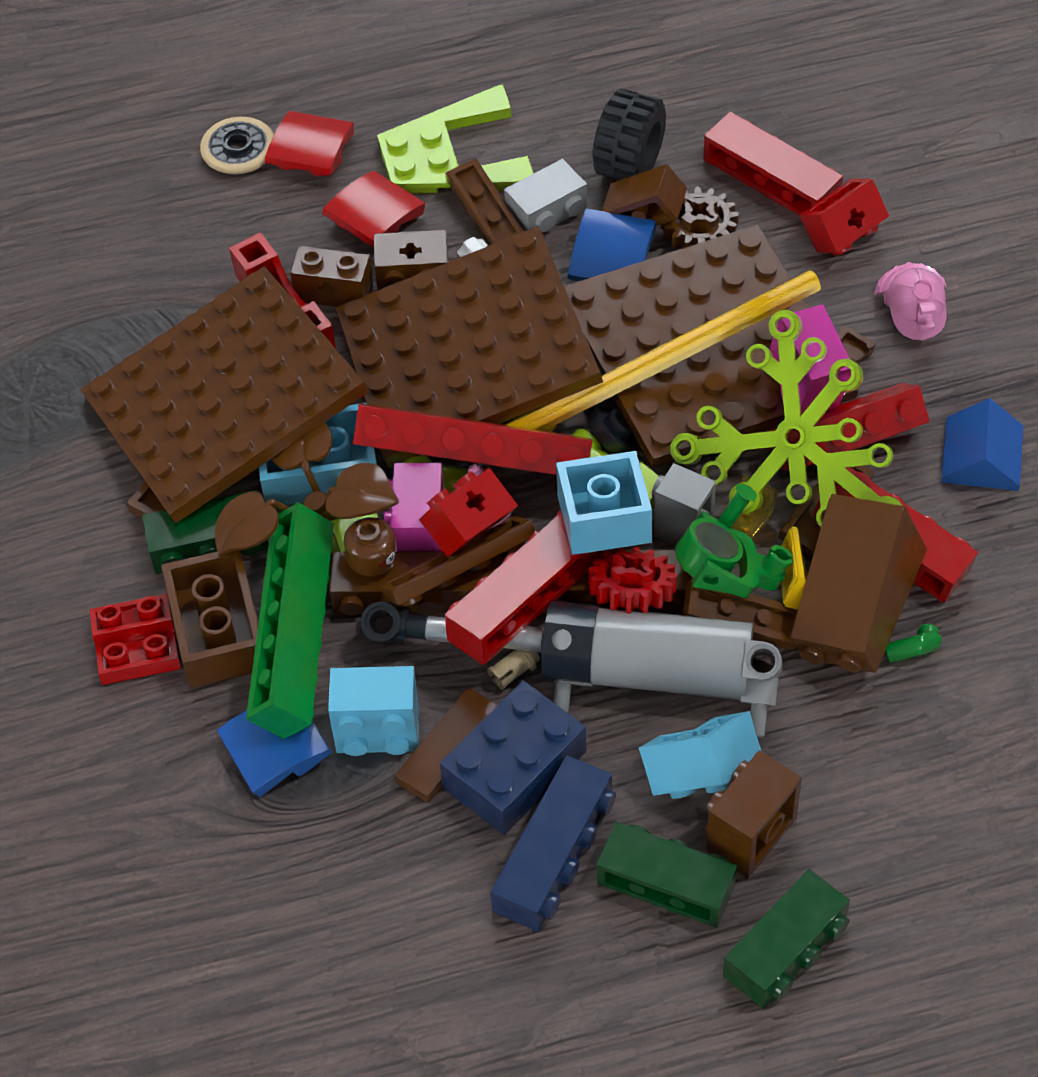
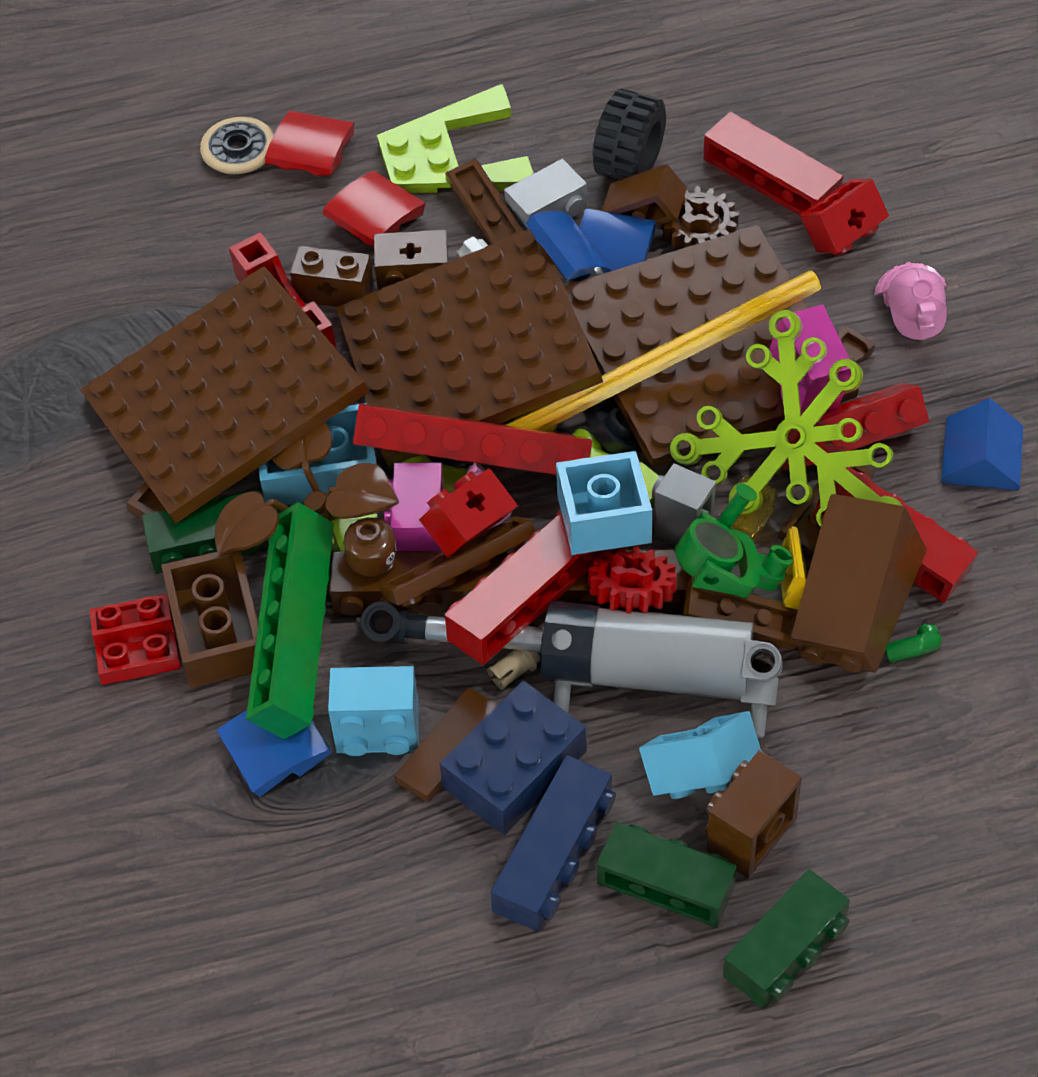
none -> blue slope [526,211,612,280]

